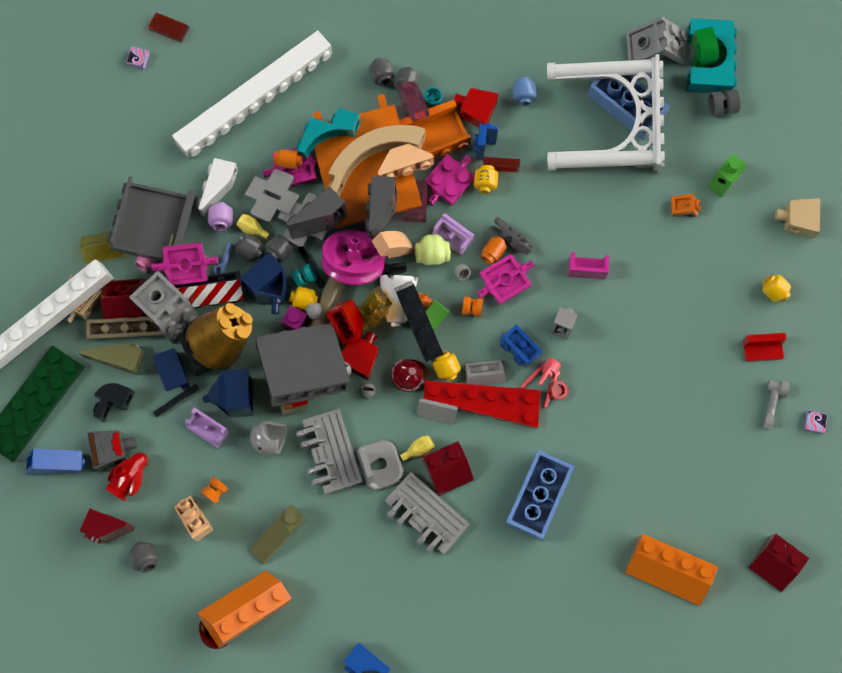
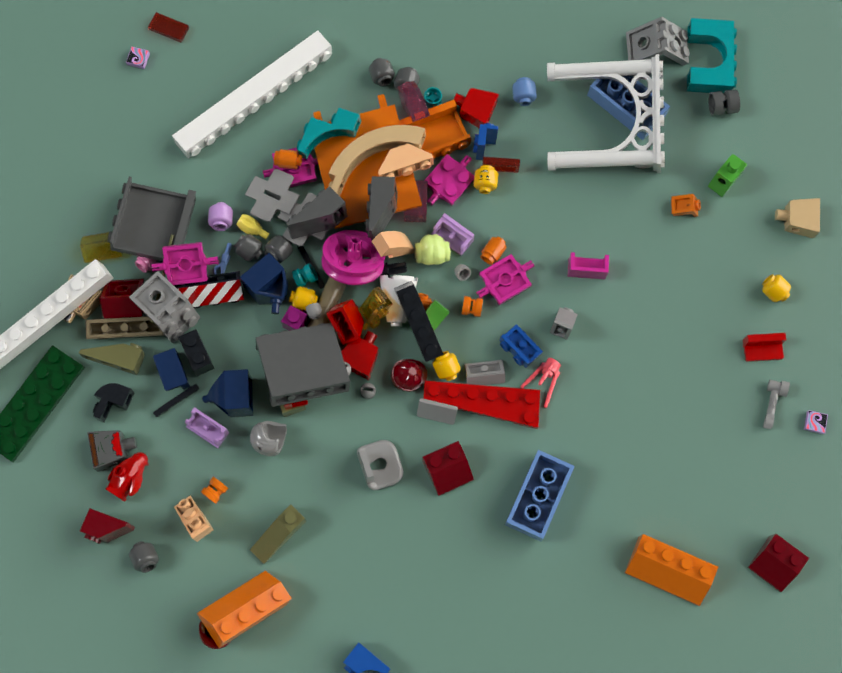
slope [26,449,85,475] -> none
pearl gold cone [186,303,253,370] -> none
white slope [197,158,238,216] -> none
light grey hinge [296,409,363,494] -> none
light grey hinge [384,472,470,554] -> none
light yellow piece [400,435,435,461] -> none
dark grey hinge [489,217,534,255] -> none
tile [548,380,568,400] -> none
green brick [691,27,719,68] -> none

